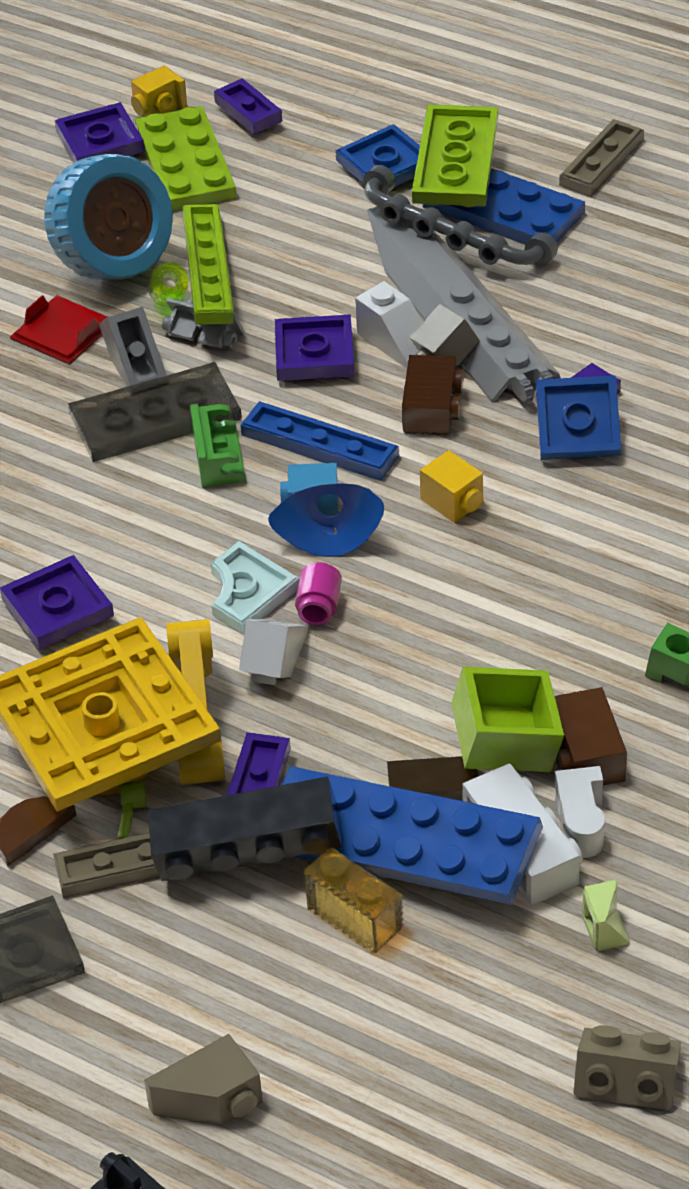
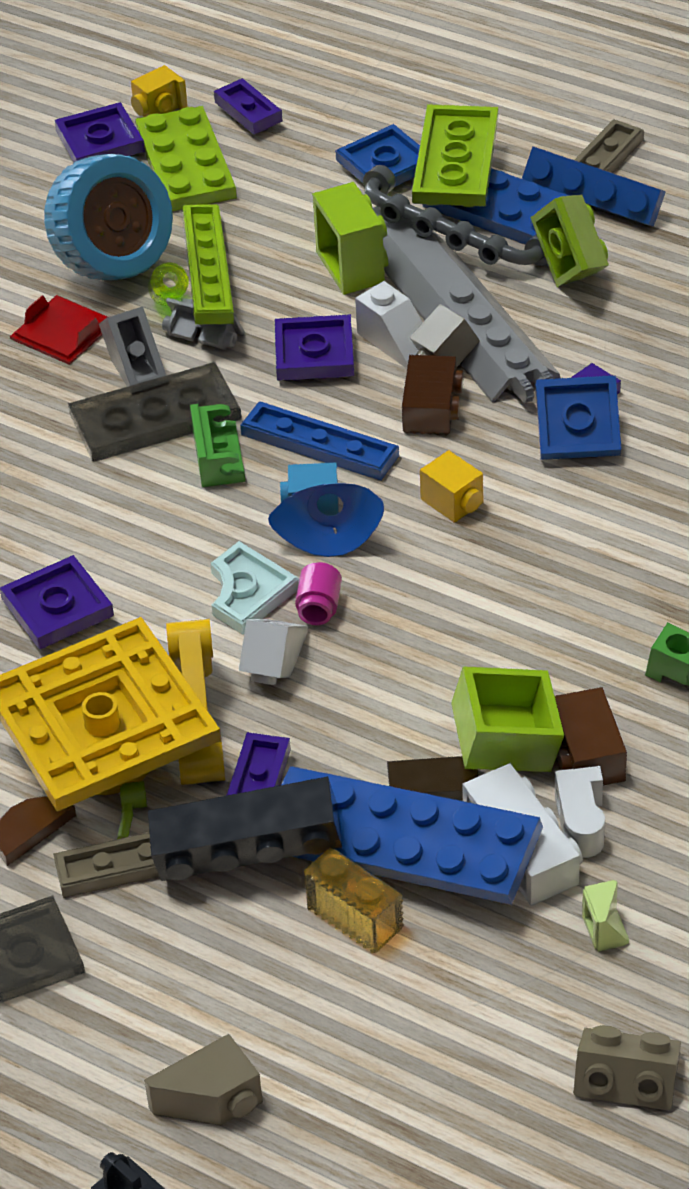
none -> lime piece [312,182,388,295]
none -> blue plate [522,146,666,226]
none -> lime slope [530,195,609,287]

